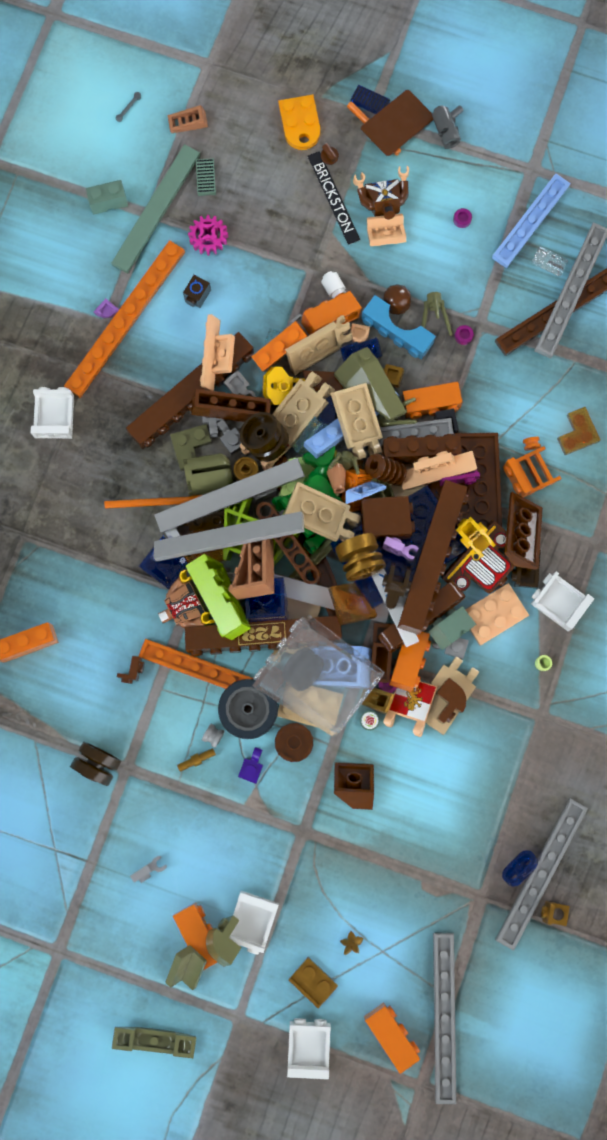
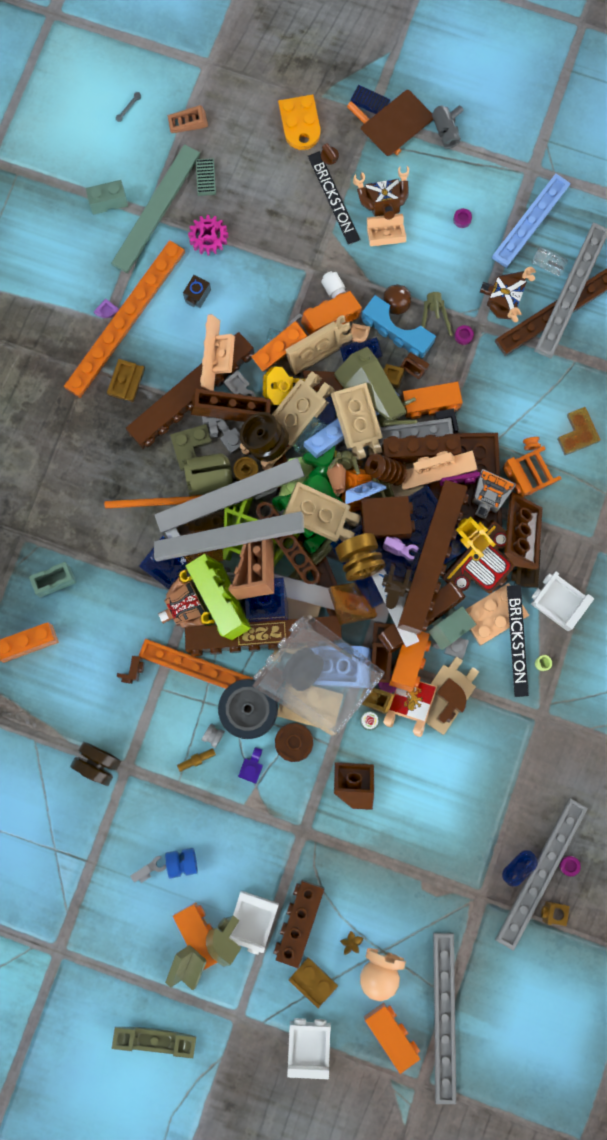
white panel [31,387,74,439] -> none
none -> sand green brick [29,562,76,598]
none -> pearl gold plate [107,359,145,403]
none -> blue wheel [165,848,198,879]
none -> reddish brown brick [273,880,325,968]
none -> light nougat tile [360,948,406,1002]
none -> reddish brown piece [400,352,430,379]
none -> torso [472,469,516,519]
none -> torso [480,267,536,323]
none -> black sticker [507,585,529,697]
none -> magenta tile [559,856,581,877]

